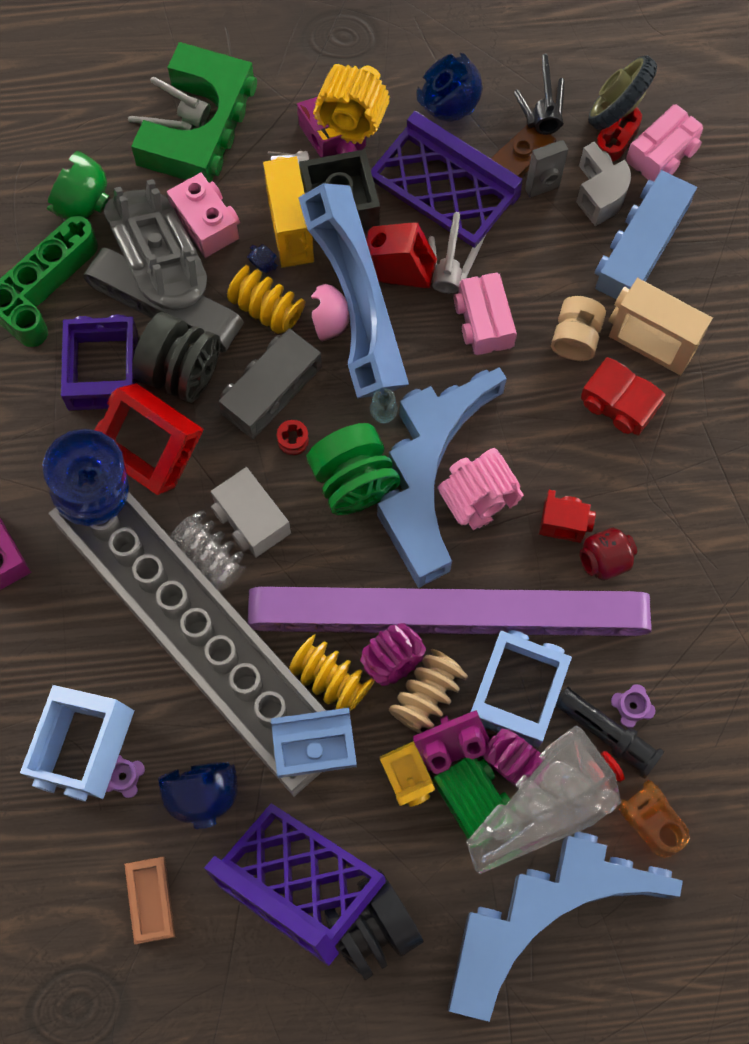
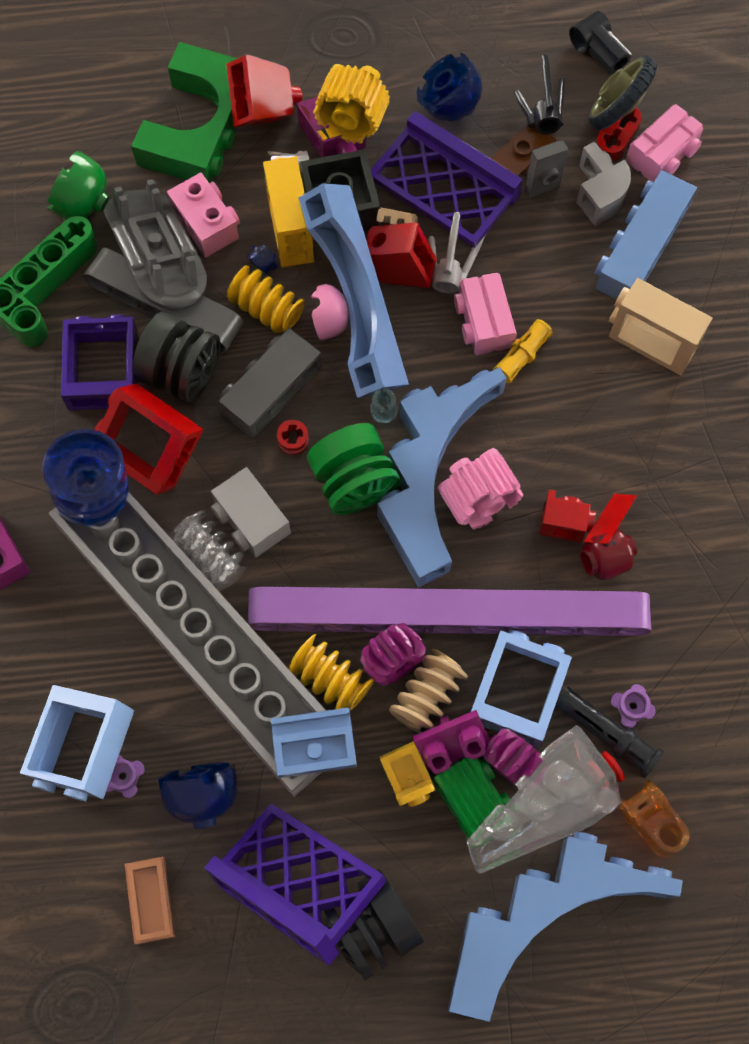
light grey plant [128,77,210,130] -> none
tan wheel [551,296,606,361] -> none
red brick [581,357,666,436] -> none
none -> red torso [226,55,303,127]
none -> tan tile [376,208,418,224]
none -> yellow pin [493,319,553,383]
none -> black piece [569,11,632,74]
none -> red sticker [584,493,638,544]

